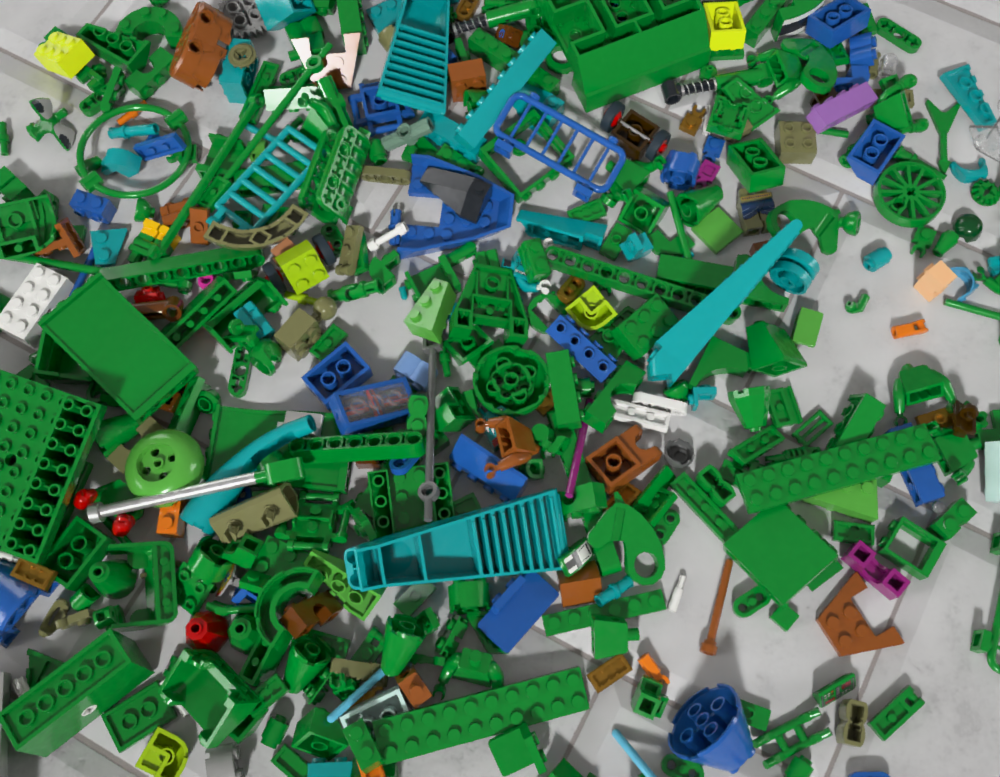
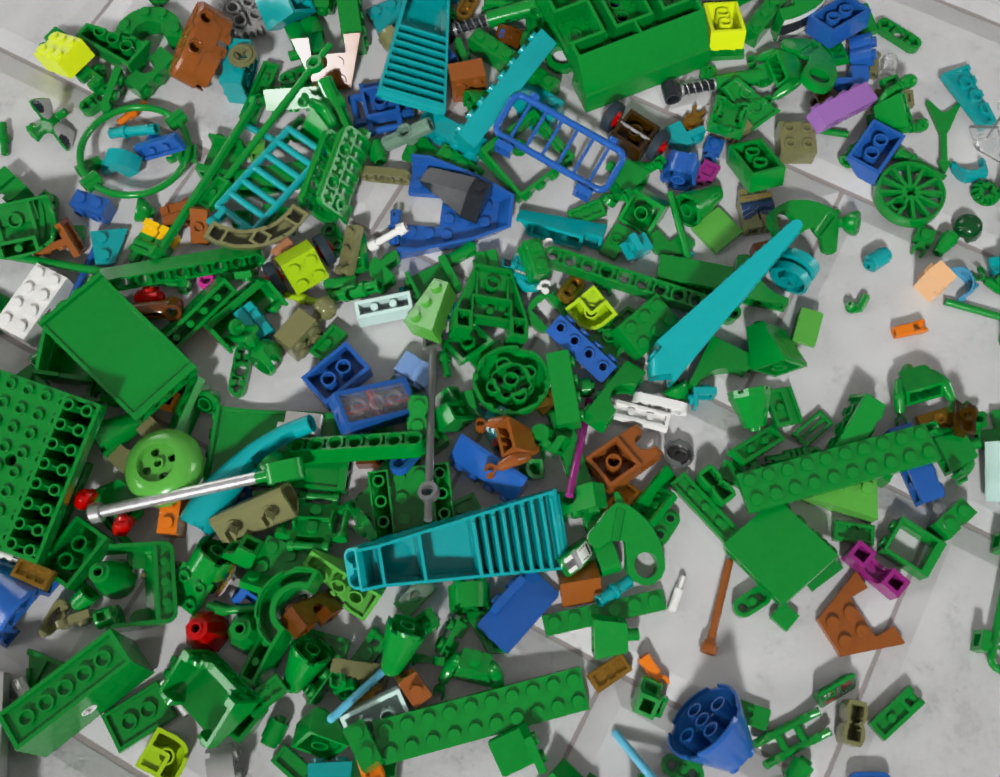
none -> green bar [323,275,358,291]
none -> light aqua brick [354,291,413,328]
none -> teal brick [664,121,706,153]

